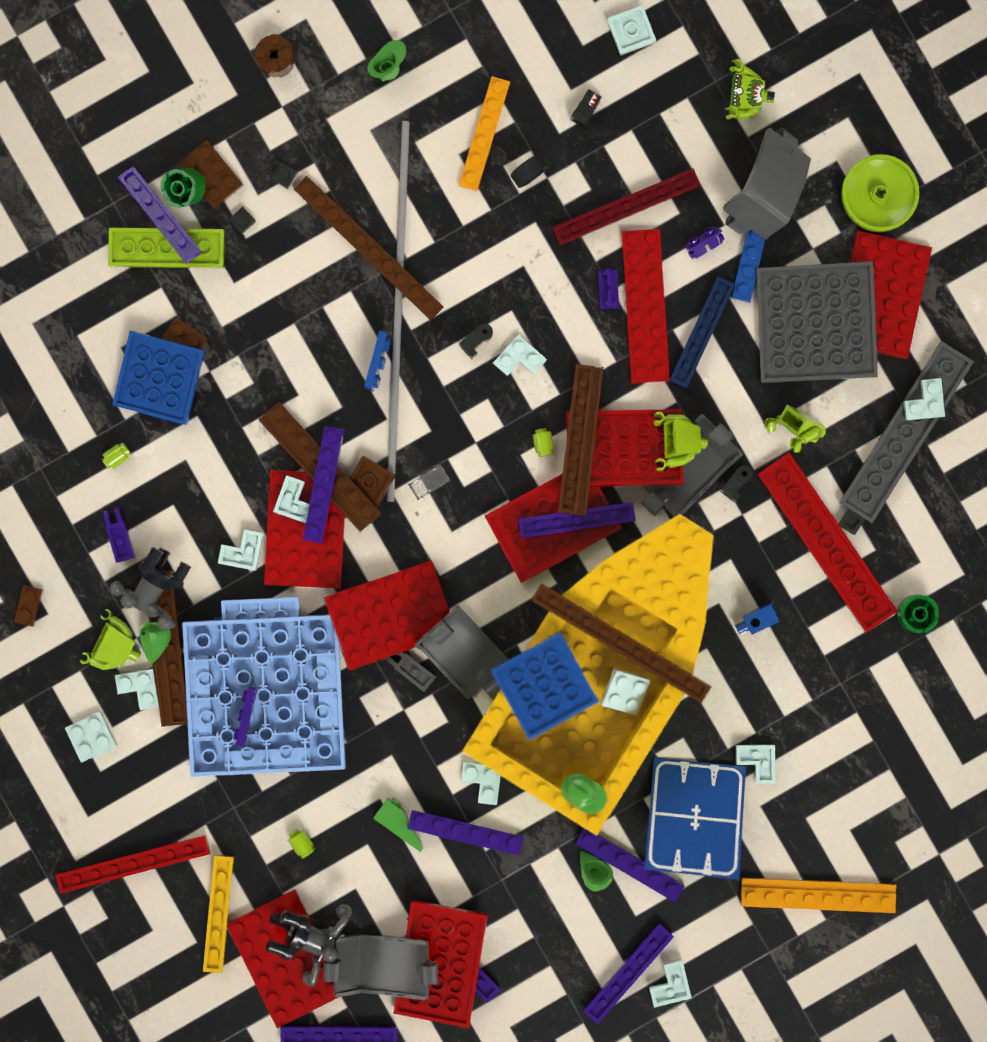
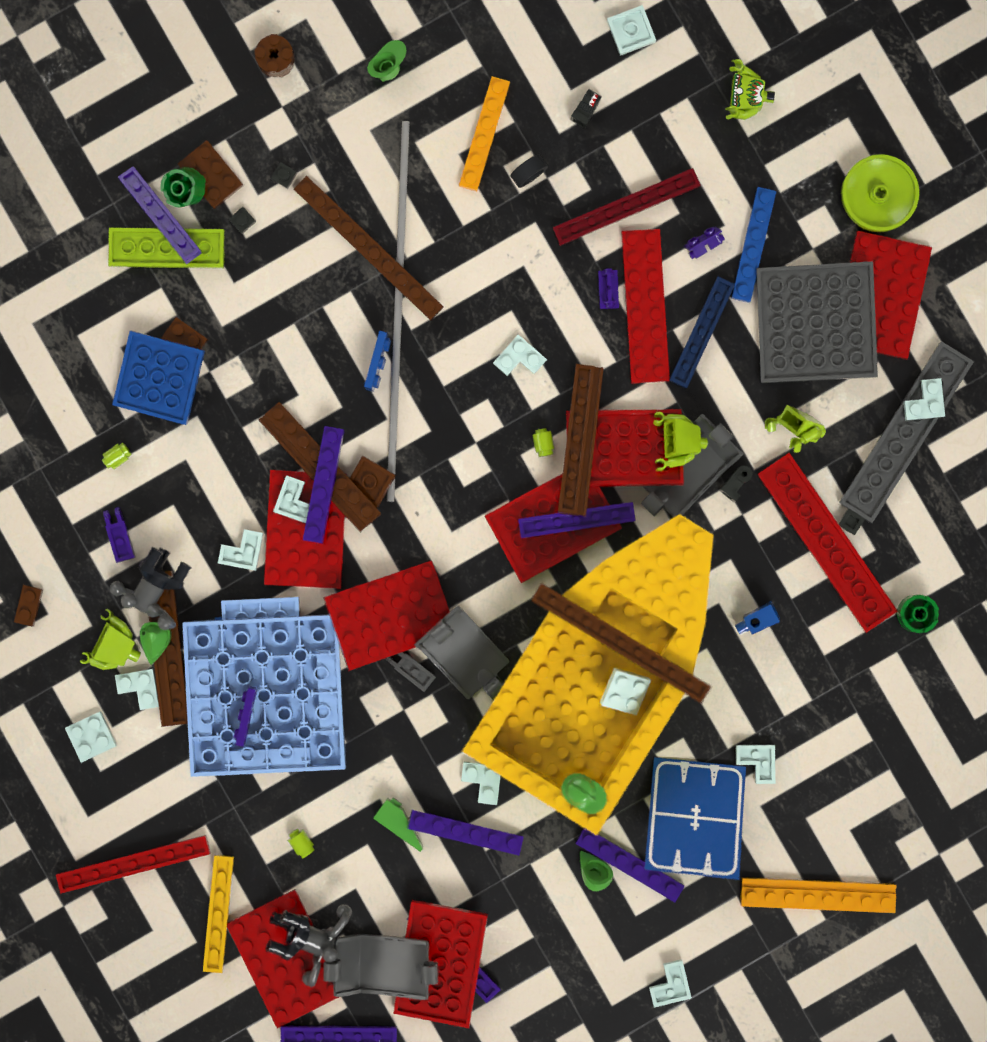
clear tile [408,464,450,500] -> none
pearl dark grey leg [459,324,493,360] -> none
blue plate [491,632,599,740] -> none
dark purple plate [583,923,674,1024] -> none
dark grey panel [723,128,811,239] -> none

